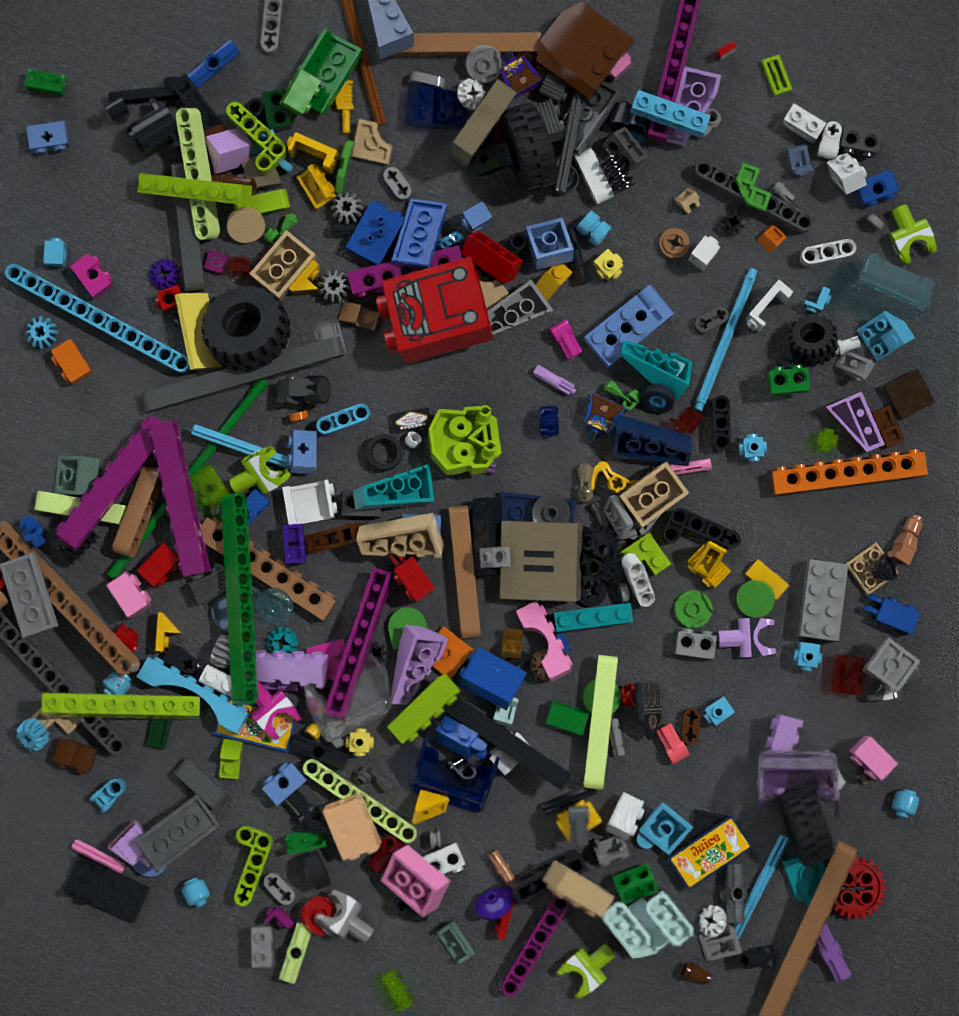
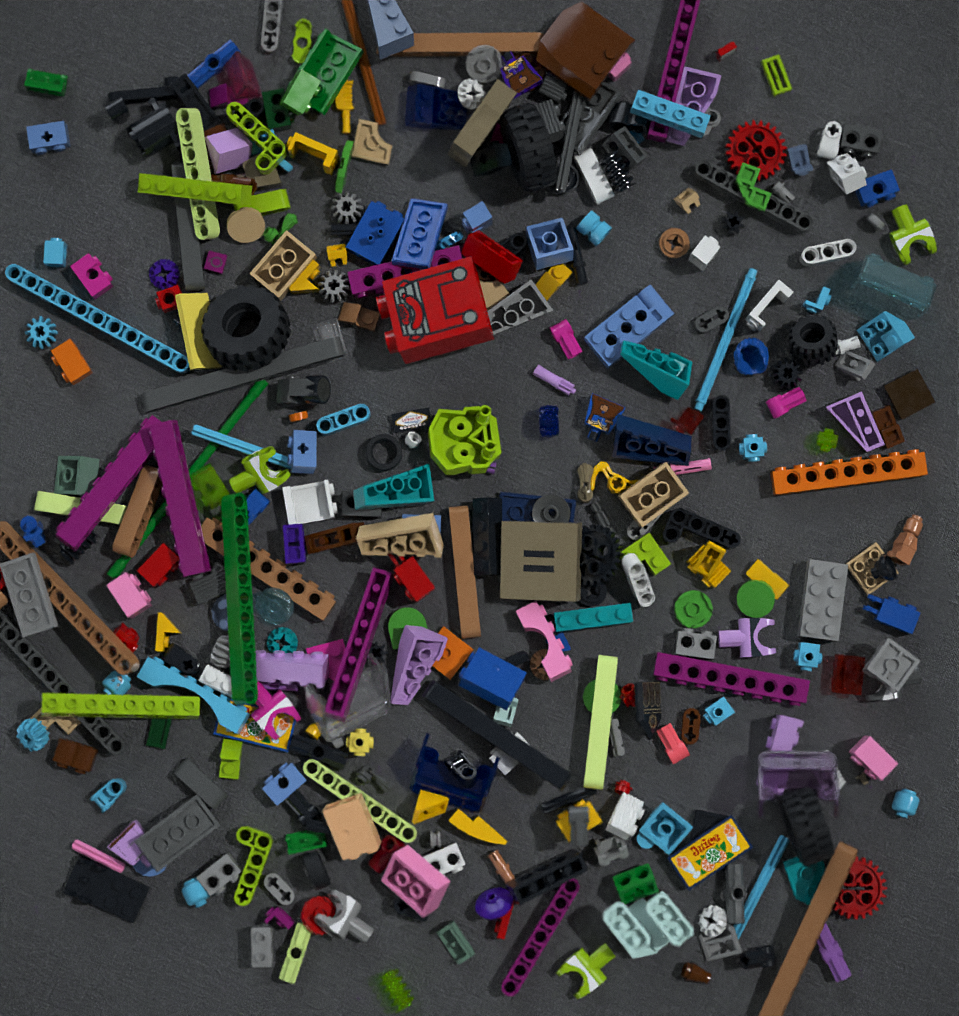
clear red tile [229,256,250,278] -> none
yellow bracket [297,165,337,209] -> none
light grey beam [384,167,412,201] -> none
lime brick [387,674,460,744] -> none
blue hinge [435,716,487,759] -> none
light grey brick [480,547,511,568] -> none
pearl gold bracket [501,628,523,659] -> none
tan brick [543,860,614,917] -> none
green hinge [546,700,589,735] -> none
light yellow brick [593,249,623,281] -> none
light grey bracket [603,495,637,540] -> none
bright green piece [604,381,642,410] -> none
light grey tile [618,583,630,603] -> none
black bush [641,384,676,413] -> none
orange slope [758,224,787,253] -> none
green brick [767,365,810,396] -> none
white brick [781,104,826,144] -> none
none -> light grey brick [197,852,243,896]
none -> magenta slope [209,84,248,108]
none -> clear pink slope [225,51,262,99]
none -> lime piece [292,19,312,64]
none -> yellow tile [327,243,347,267]
none -> yellow slope [448,808,507,845]
none -> red plate [614,780,633,795]
none -> magenta brick [652,652,810,706]
none -> red gear [725,120,787,182]
none -> blue hair [734,338,769,375]
none -> dark pink piece [766,386,807,419]

